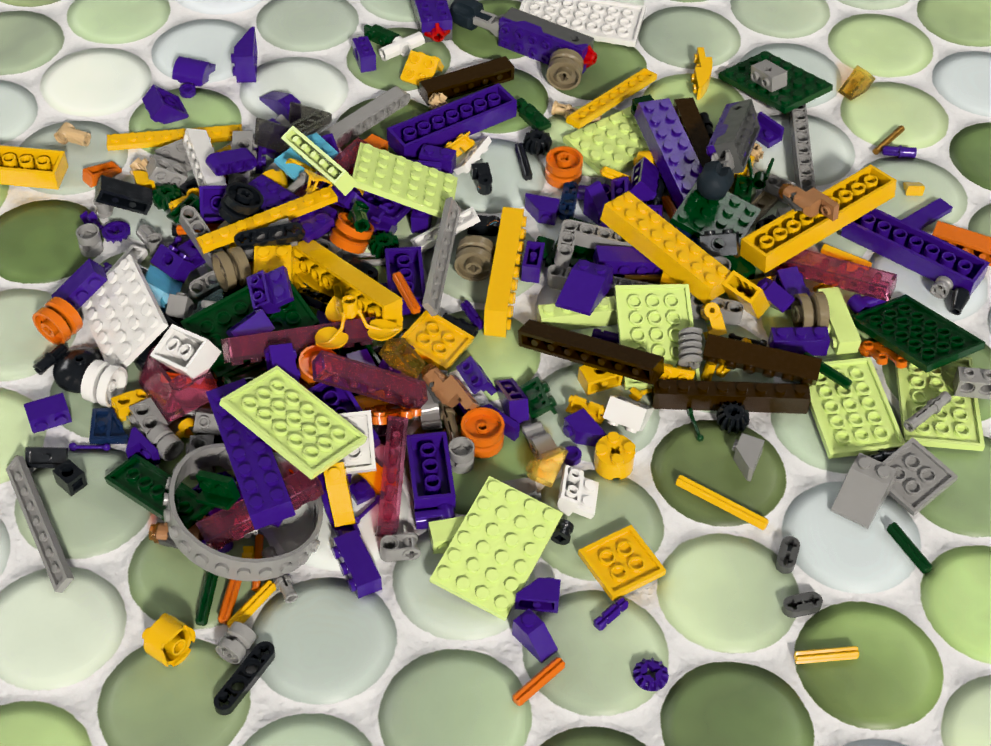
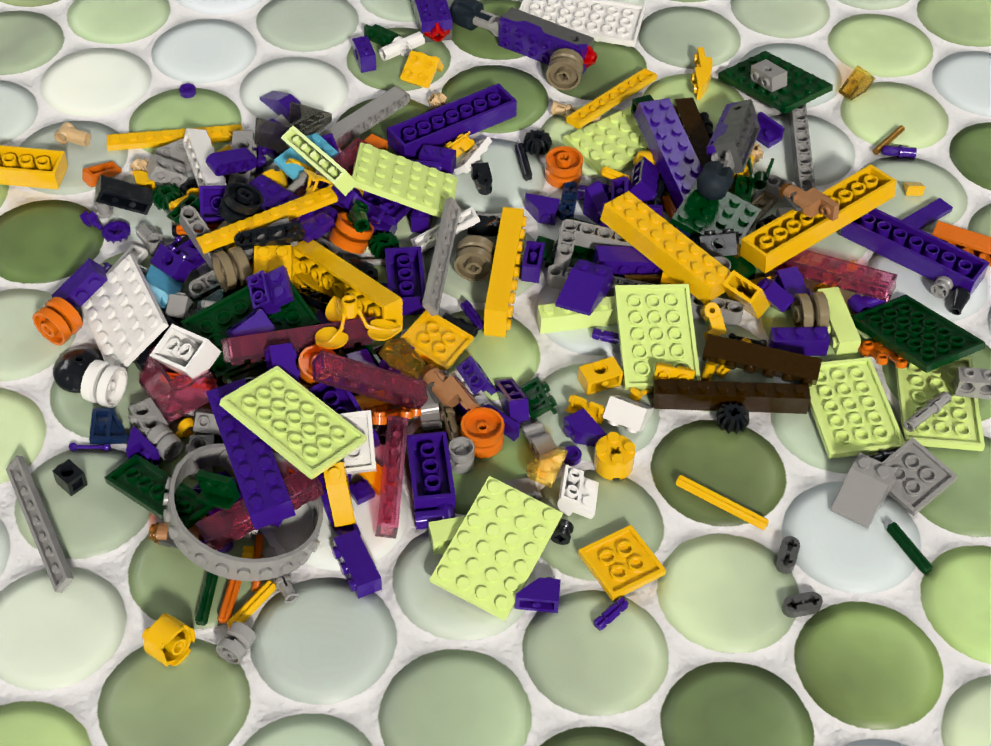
dark purple brick [24,393,72,433] -> none
black plate [25,446,68,468] -> none
black axle [33,343,68,375] -> none
light grey wheel [76,223,104,258] -> none
yellow leg [111,389,149,422] -> none
dark purple slope [142,84,189,124] -> none
dark purple brick [172,56,216,86] -> none
black beam [214,641,275,715] -> none
dark purple slope [231,27,258,83] -> none
dark purple hinge [355,495,383,524] -> none
light grey piece [380,532,421,562] -> none
orange axle [392,271,421,315] -> none
dark brown brick [419,56,515,105] -> none
dark purple slope [512,609,558,663] -> none
orange axle [512,657,565,706] -> none
dark green hinge [517,98,551,131] -> none
dark brown brick [518,319,664,385] -> none
dark purple gear [633,658,669,691] -> none
light grey piece [678,327,703,369] -> none
dark green hinge [687,408,704,441] -> none
light grey slope [732,433,765,481] -> none
yellow axle [794,646,859,664] -> none
dark green axle [803,352,852,389] -> none
yellow axle [820,244,872,272] -> none

